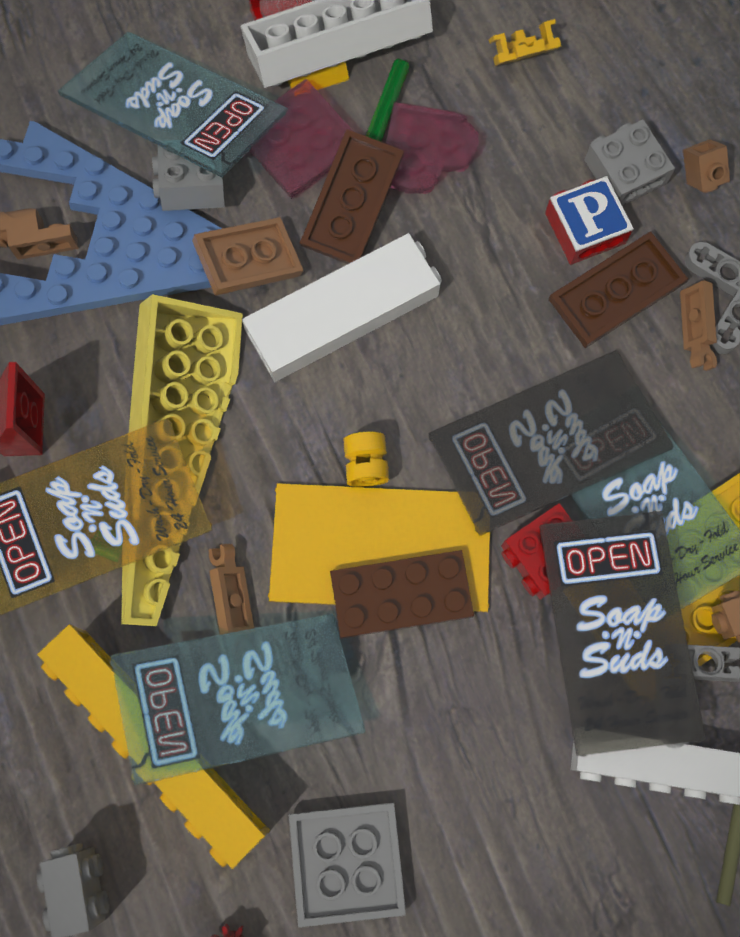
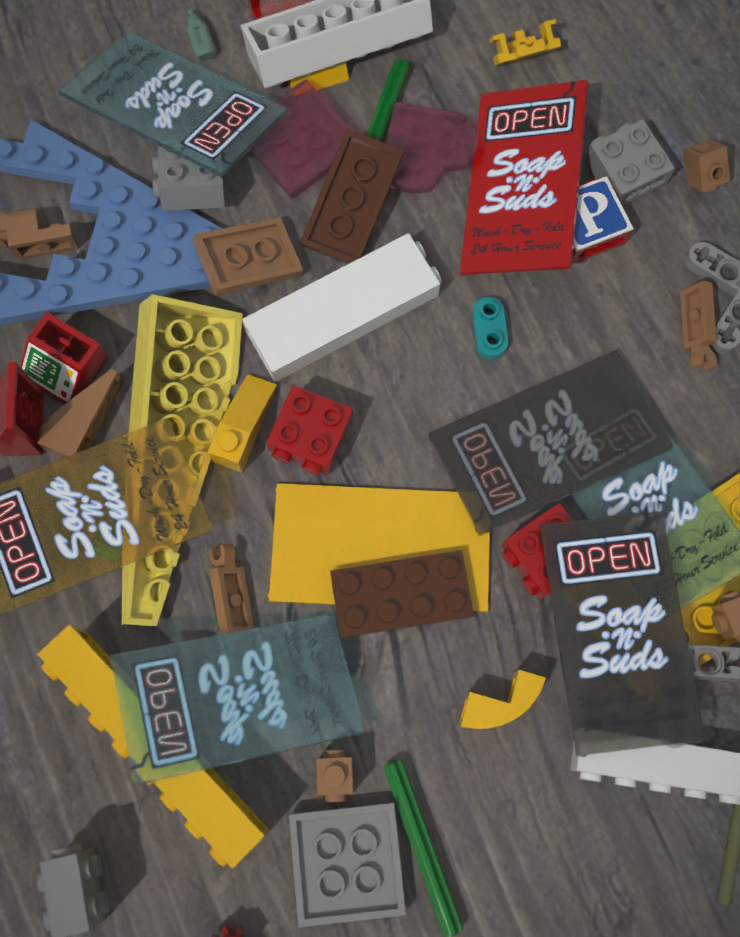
yellow wheel [343,432,389,487] -> none
reddish brown plate [548,231,688,348] -> none
none -> red slope [20,312,109,404]
none -> medium nougat slope [38,369,124,466]
none -> sand green piece [186,8,216,61]
none -> yellow slope [207,374,277,473]
none -> red brick [266,385,353,476]
none -> medium nougat brick [316,750,353,802]
none -> green axle [384,760,463,937]
none -> yellow brick [458,670,546,729]
none -> red piece [460,80,589,275]
none -> teal plate [472,297,508,360]

